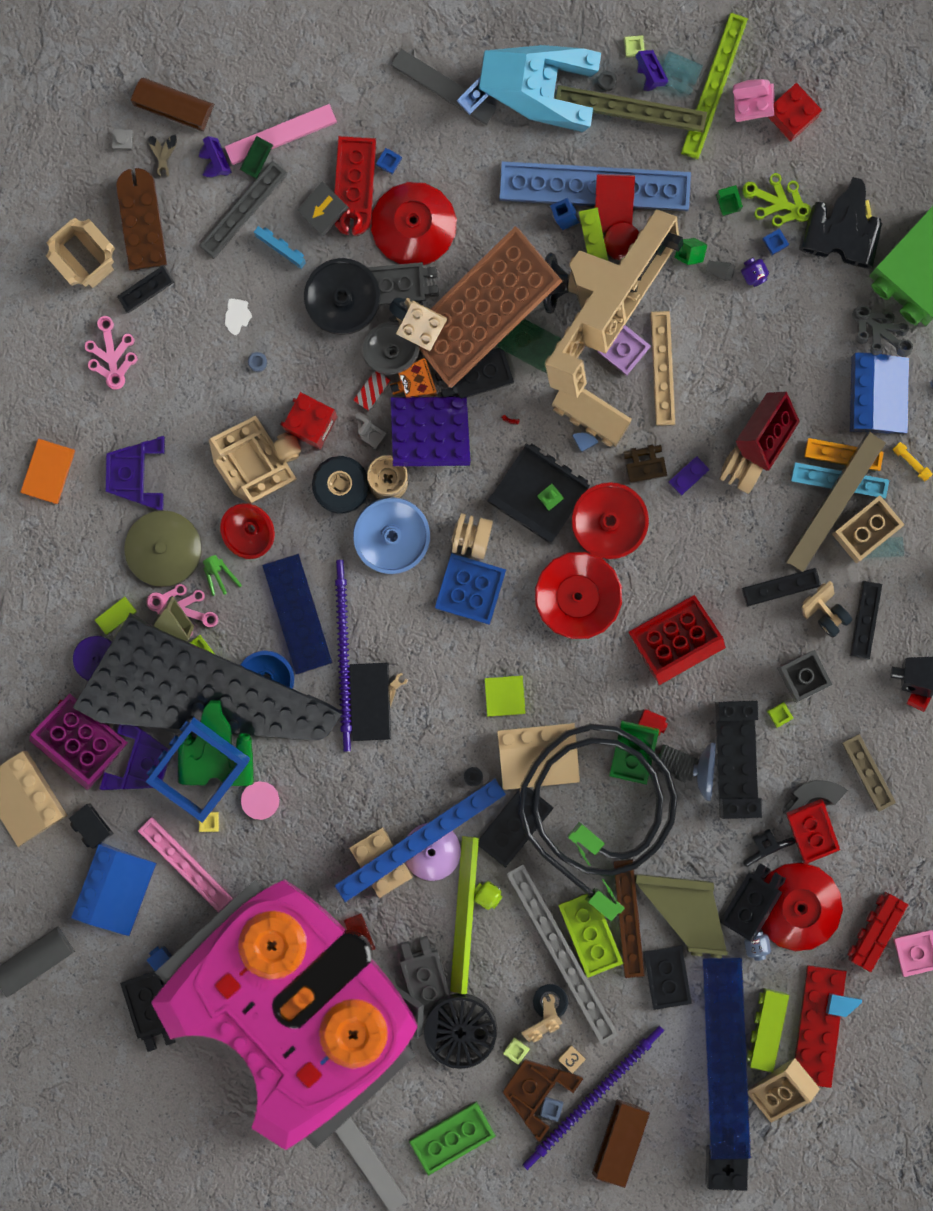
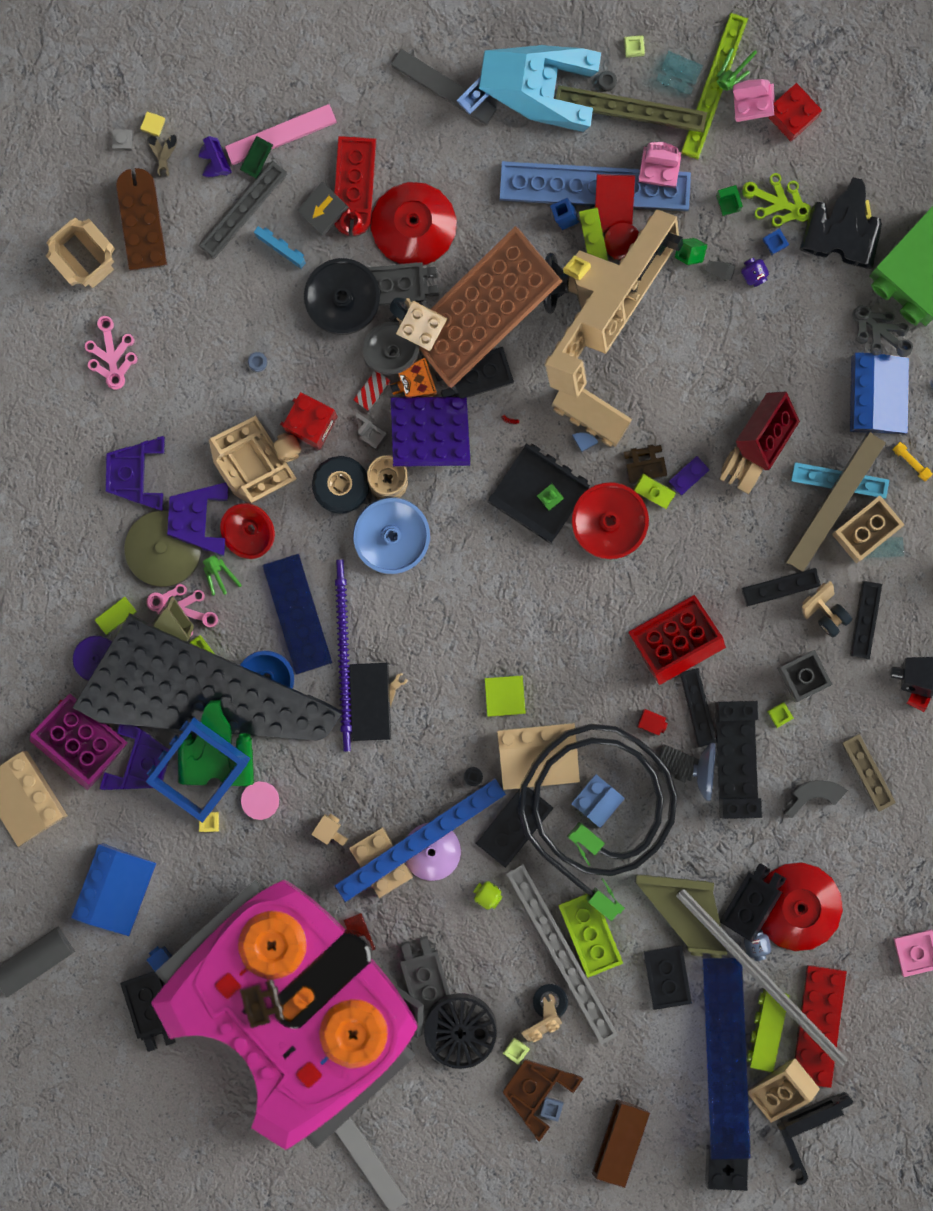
orange tile [20,438,76,504] -> none
black piece [69,803,114,849] -> none
black hinge [117,265,175,313] -> none
reddish brown brick [131,77,214,132] -> none
bright pink tile [138,817,233,913] -> none
white sticker [225,299,252,335] -> none
blue plate [376,148,402,175] -> none
bright green tile [409,1101,496,1176] -> none
blue plate [435,553,506,625] -> none
lime tile [450,836,479,994] -> none
tan wheel [452,513,493,560] -> none
clear green tile [497,319,562,373] -> none
dark purple hose [522,1025,664,1170] -> none
red dish [535,552,622,639] -> none
tan tile [558,1045,586,1074] -> none
lavender plate [597,325,651,376] -> none
green tile [609,721,659,785] -> none
reddish brown plate [613,859,644,978] -> none
dark purple tile [635,50,669,91] -> none
tan tile [650,311,675,426] -> none
black piece [743,829,796,867] -> none
red tile [786,798,840,864] -> none
light orange plate [804,438,884,472] -> none
dark azure slope [826,993,862,1017] -> none
red brick [847,892,909,972] -> none
none -> light yellow tile [140,112,165,137]
none -> dark purple wing [167,482,228,557]
none -> dark brown plate [240,979,284,1028]
none -> tan brick [311,813,348,846]
none -> light yellow tile [563,255,591,281]
none -> medium blue brick [571,774,625,828]
none -> lime plate [633,474,676,509]
none -> bright pink piece [638,142,681,188]
none -> light grey axle [676,889,847,1067]
none -> black tile [680,668,717,747]
none -> bright green plant [716,48,757,91]
none -> black hinge [776,1092,853,1185]

